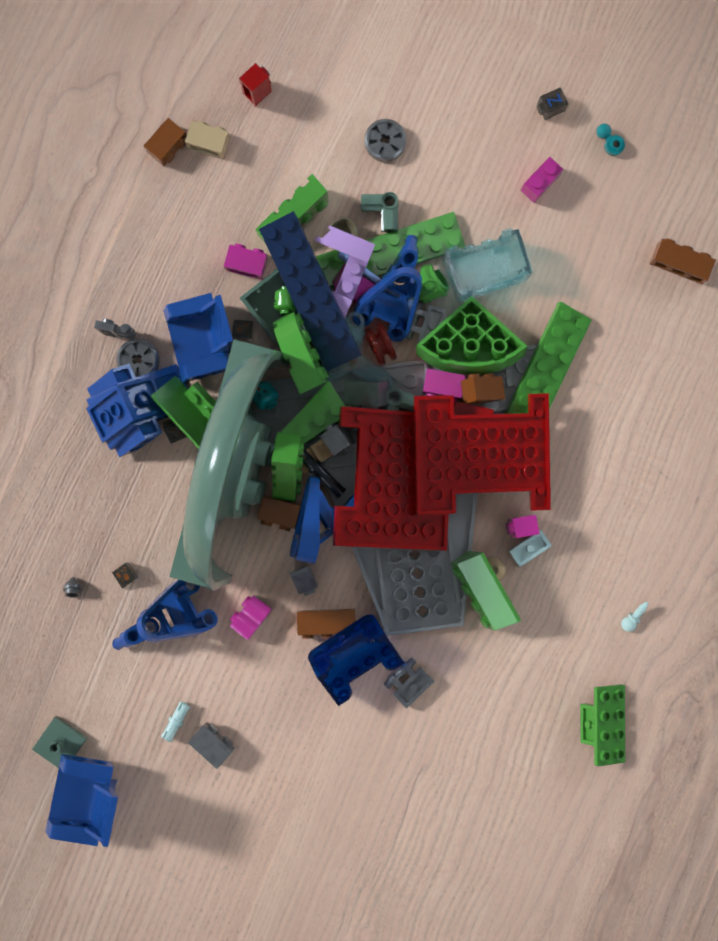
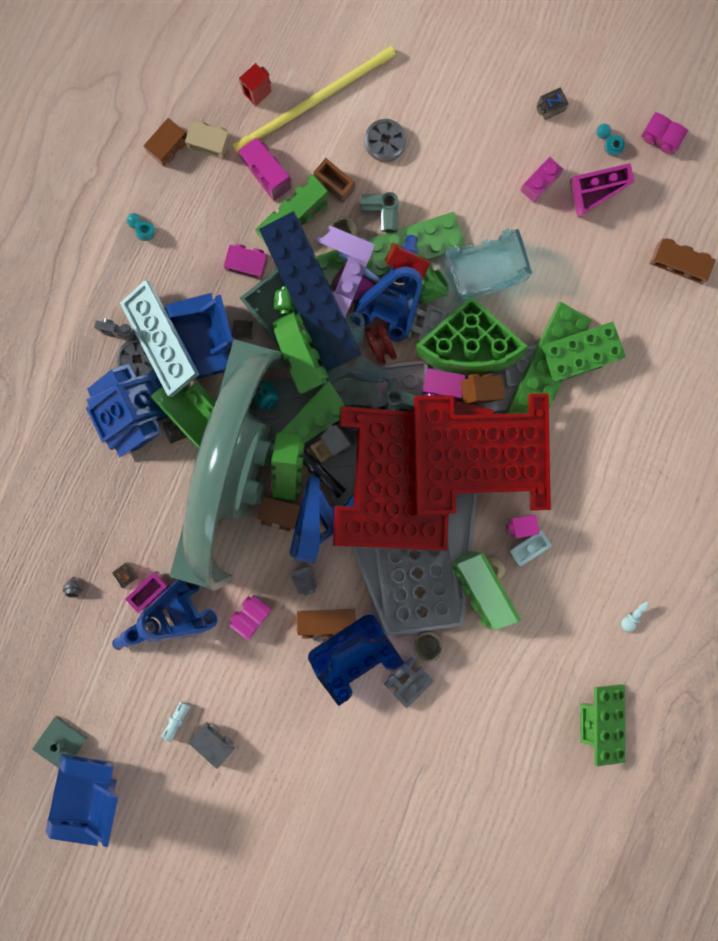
none -> light aqua plate [120,280,199,397]
none -> dark pink piece [125,571,170,613]
none -> teal plate [127,213,155,241]
none -> light yellow piece [232,46,396,154]
none -> dark pink wedge [238,138,292,202]
none -> dark orange piece [313,158,355,203]
none -> red piece [384,242,431,280]
none -> dark tan hair [413,632,443,662]
none -> bright green bracket [541,322,626,382]
none -> dark pink wedge [570,163,634,217]
none -> dark pink brick [641,112,688,154]

